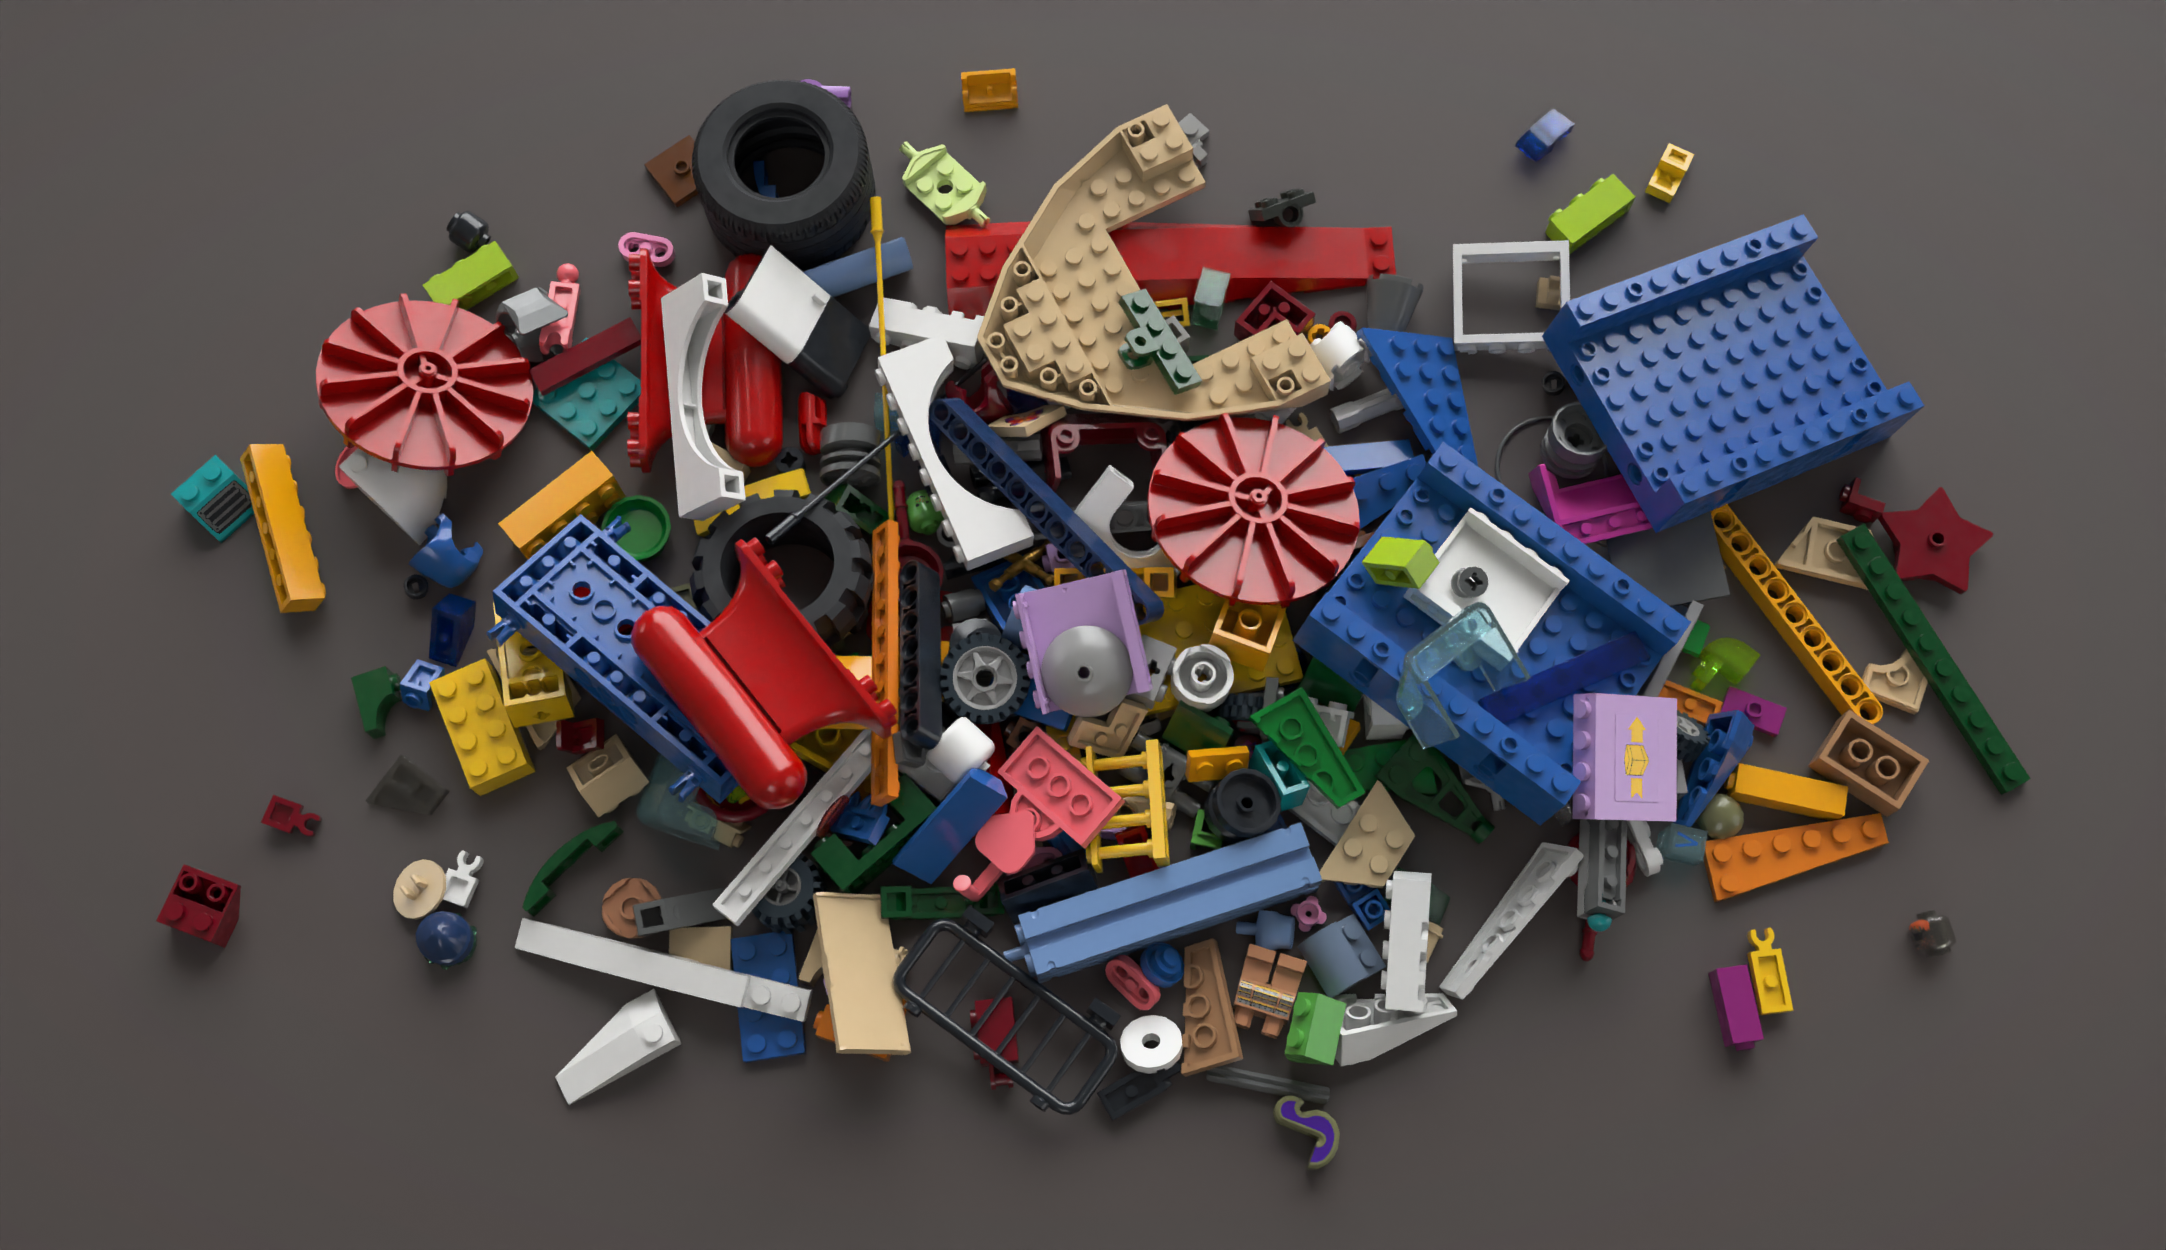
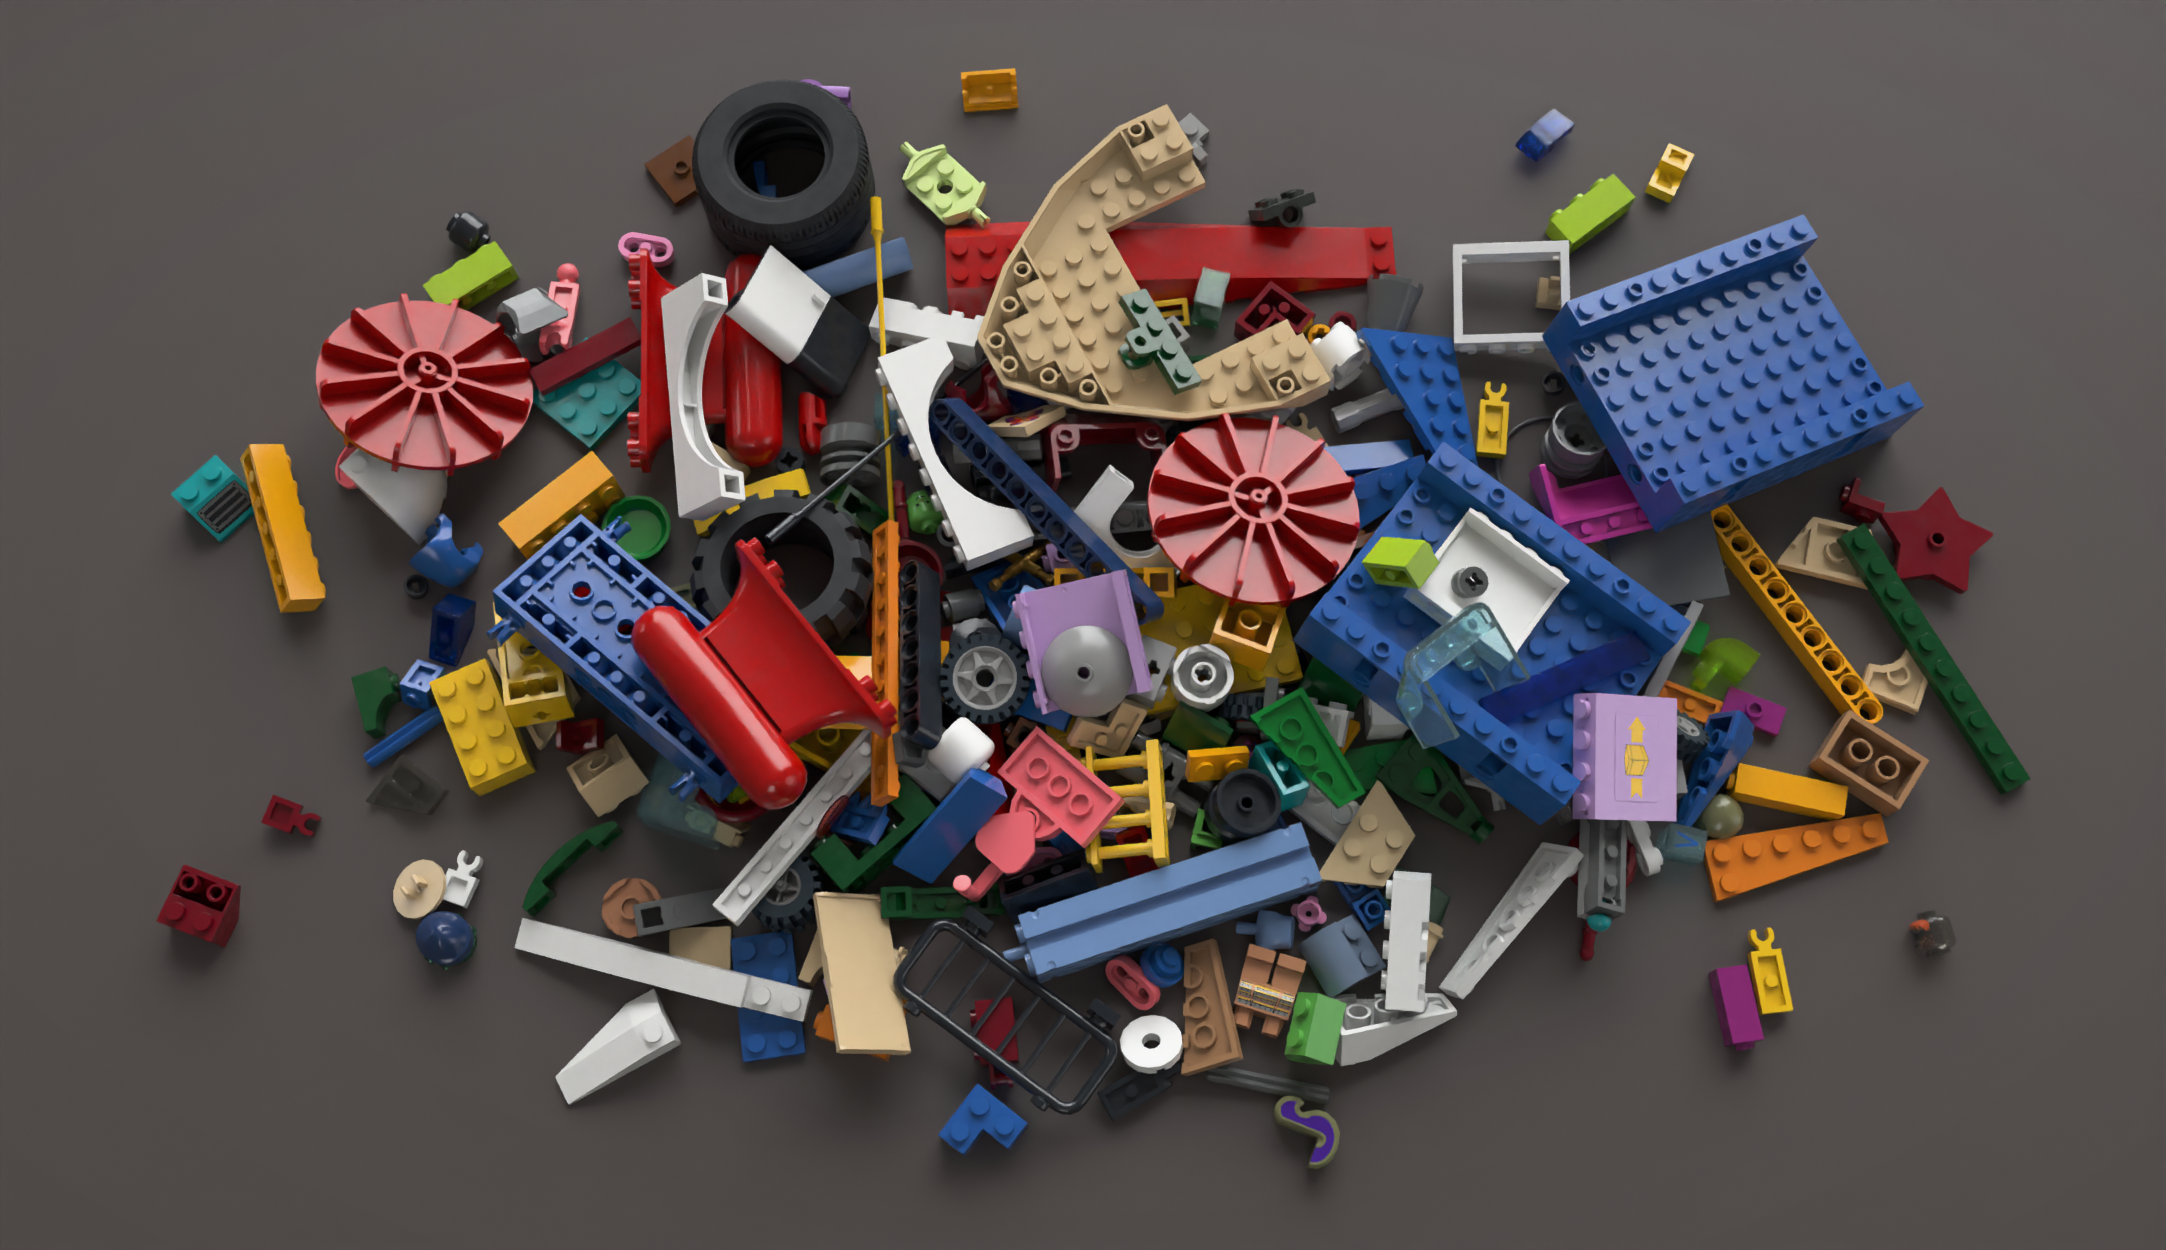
none -> blue axle [363,705,444,768]
none -> blue brick [938,1083,1029,1157]
none -> yellow plate [1476,382,1509,459]

